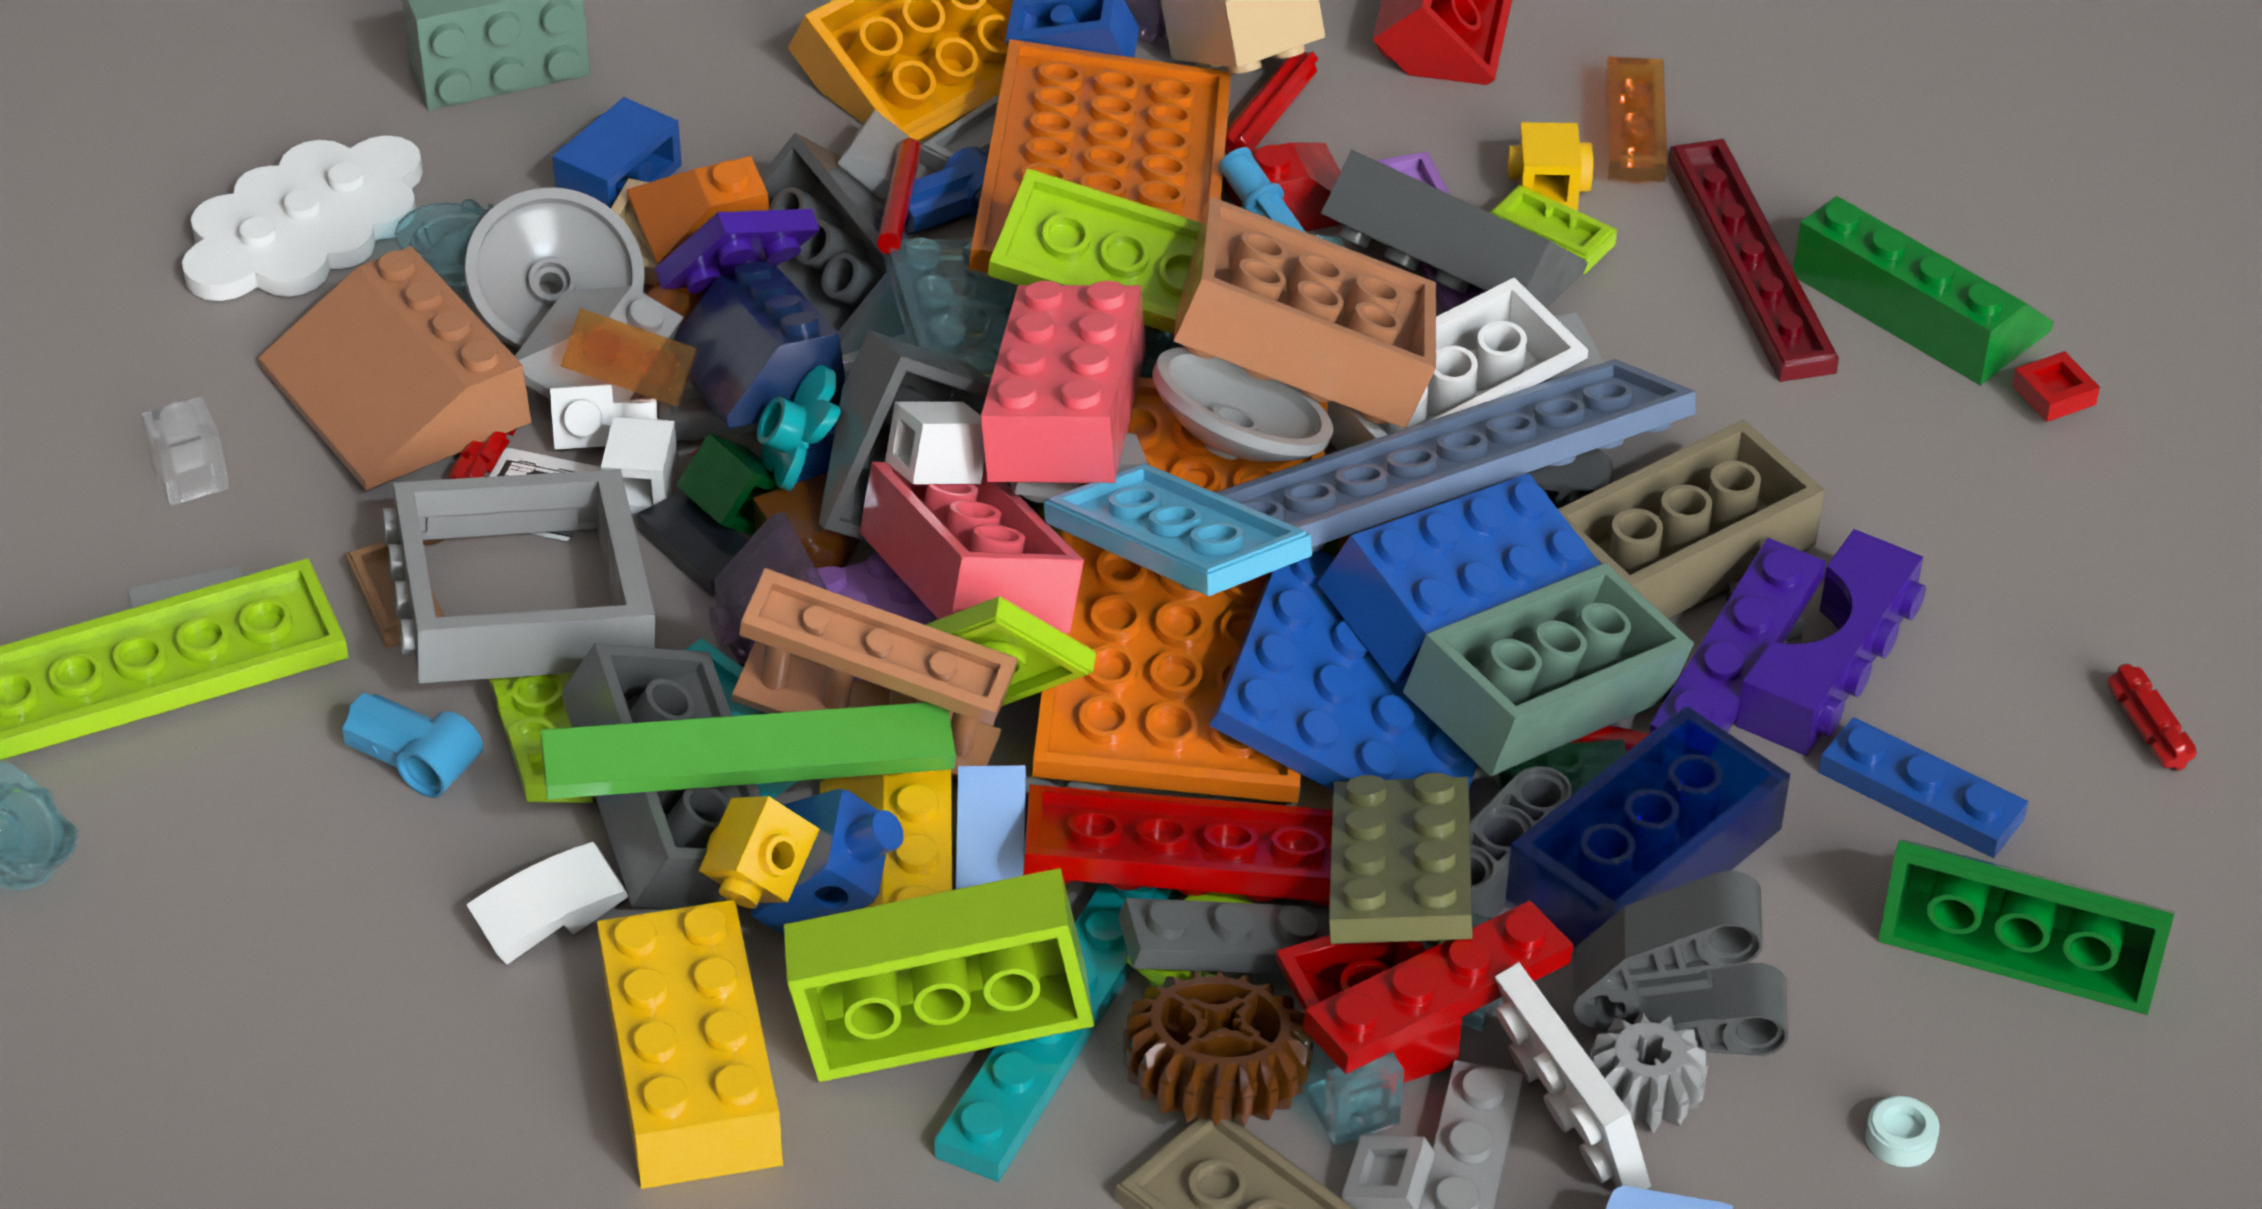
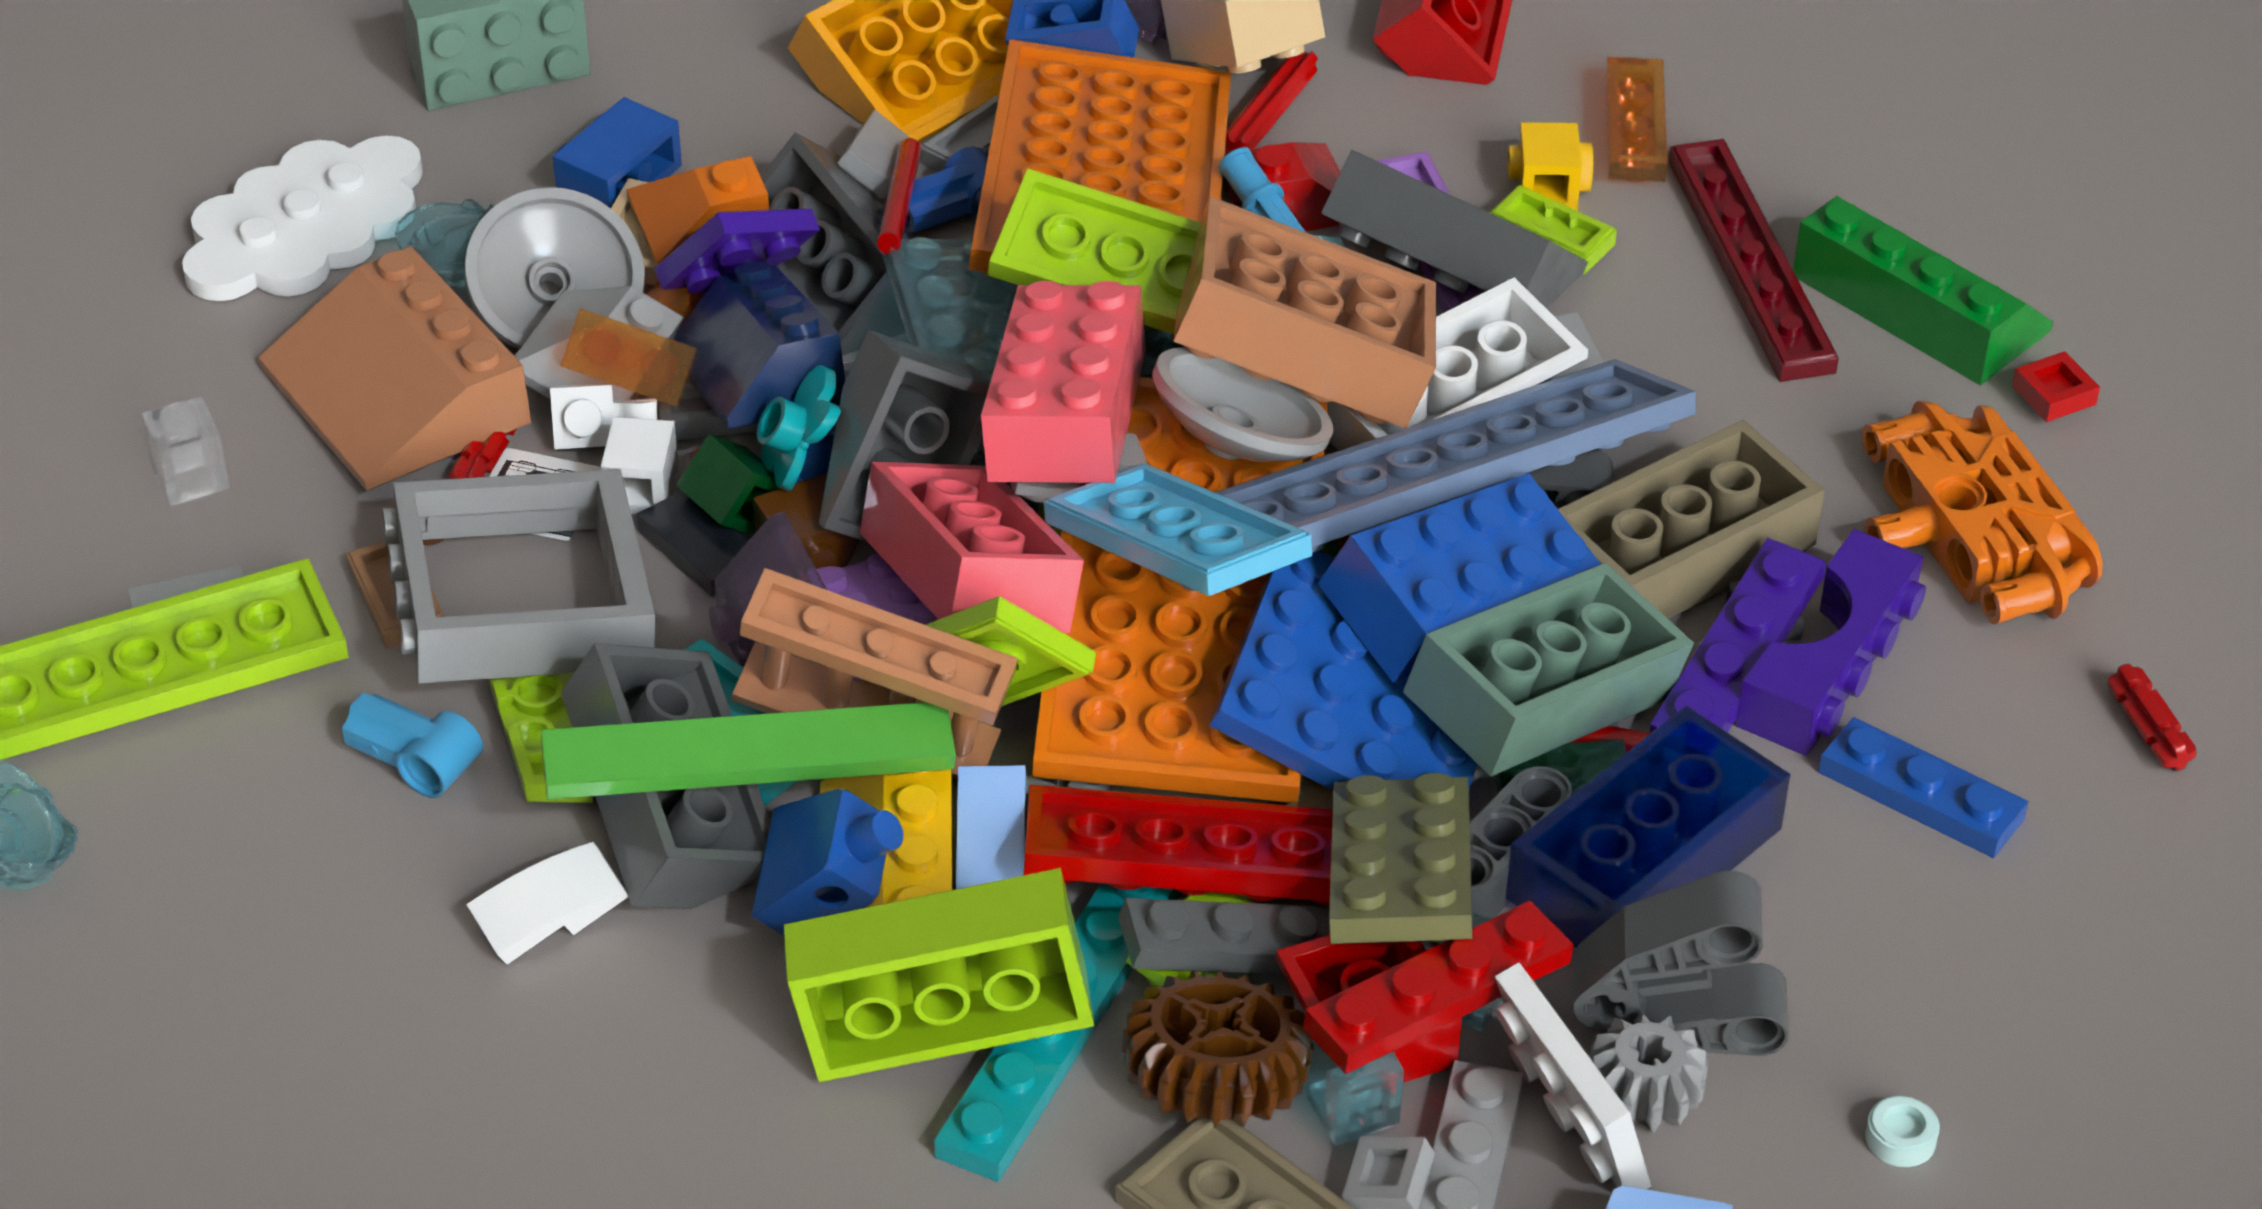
yellow brick [597,900,783,1189] -> none
yellow brick [699,796,820,909] -> none
white brick [885,402,985,484] -> none
green slope [1878,839,2175,1015] -> none
none -> orange piece [1862,401,2103,625]

